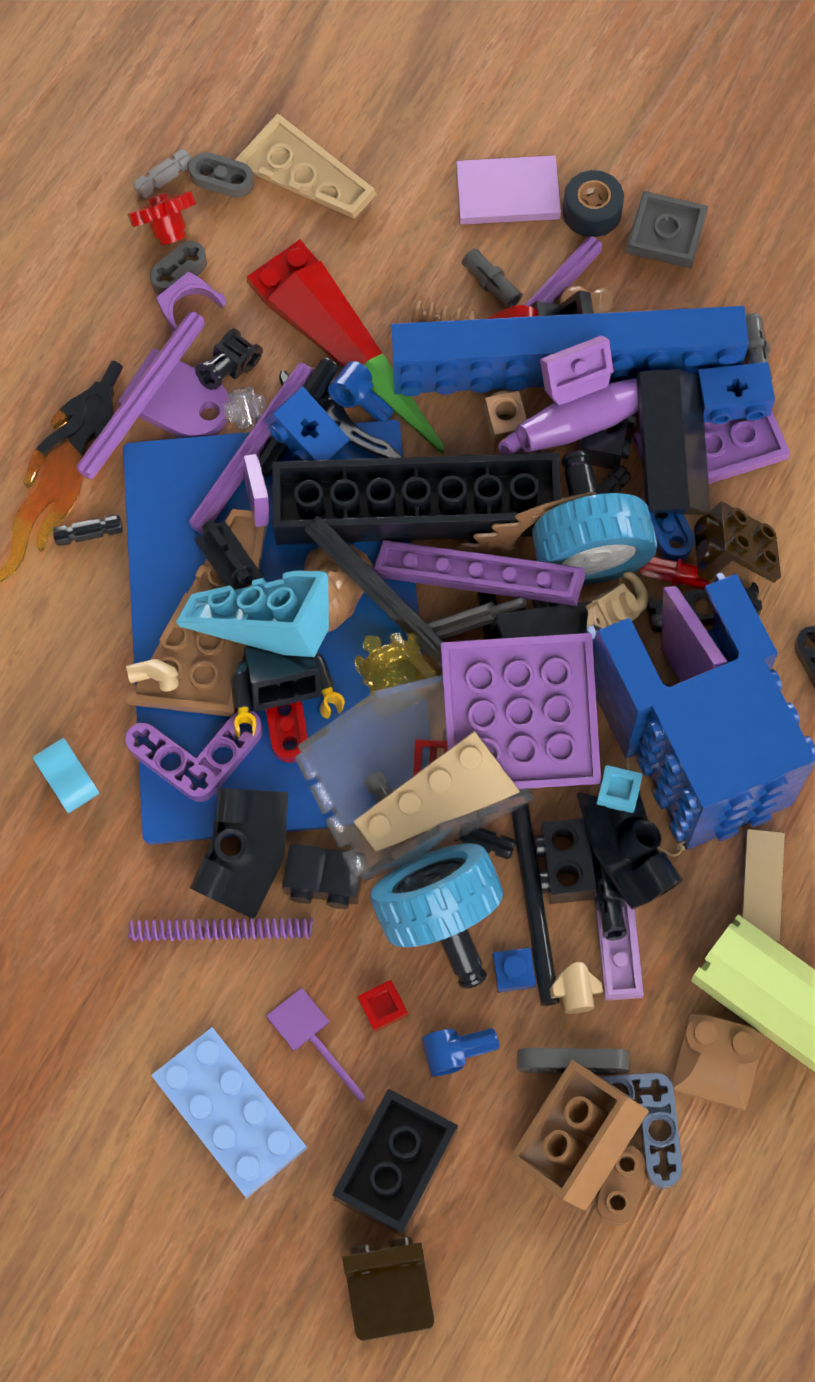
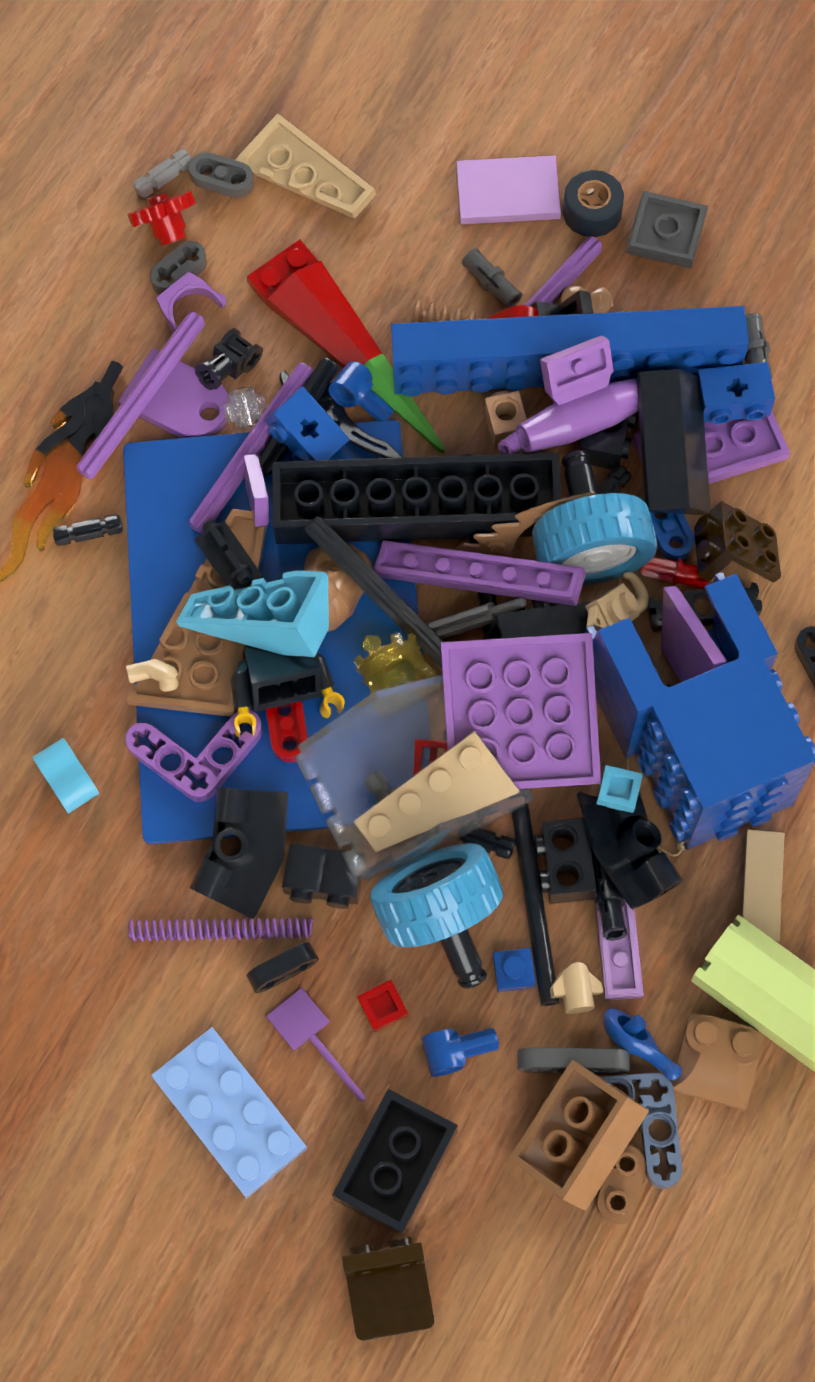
none -> black beam [246,942,319,993]
none -> blue piece [603,1008,682,1081]

